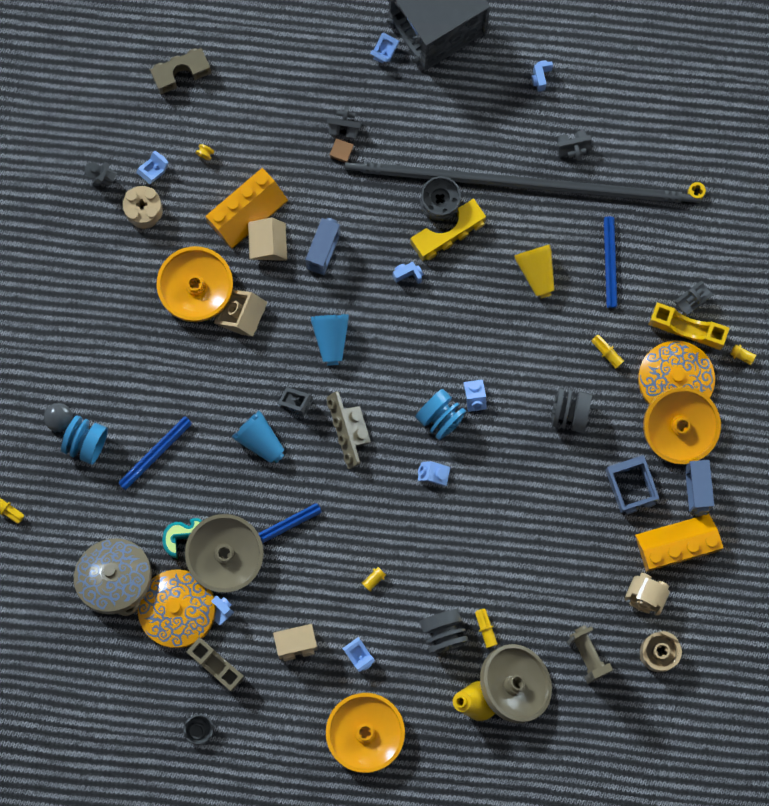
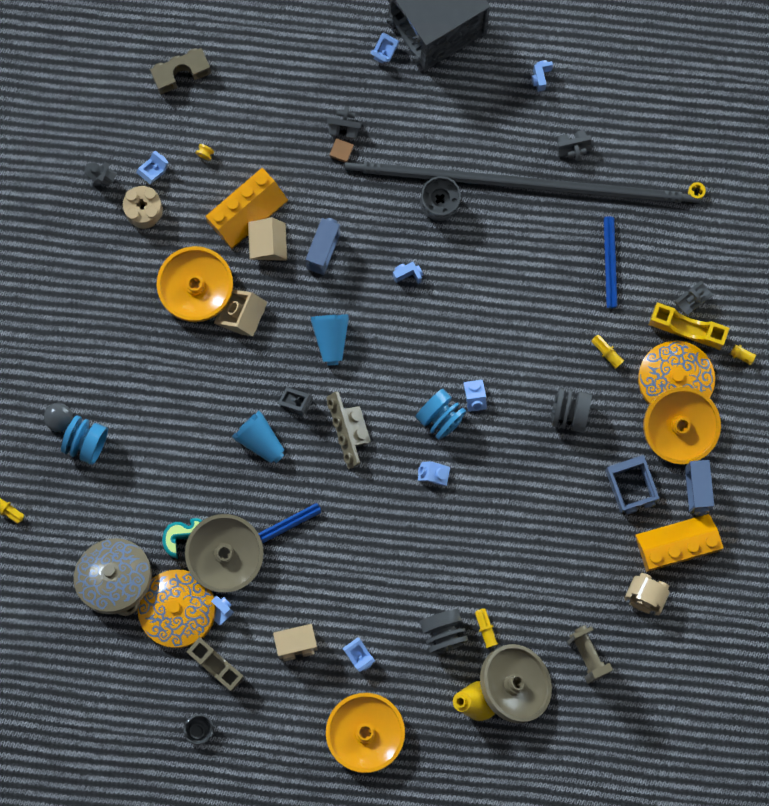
blue axle [118,417,192,490] -> none
yellow pin [362,567,386,591] -> none
yellow arch [410,198,486,261] -> none
yellow cone [514,244,554,299] -> none
tan brick [640,631,682,672] -> none

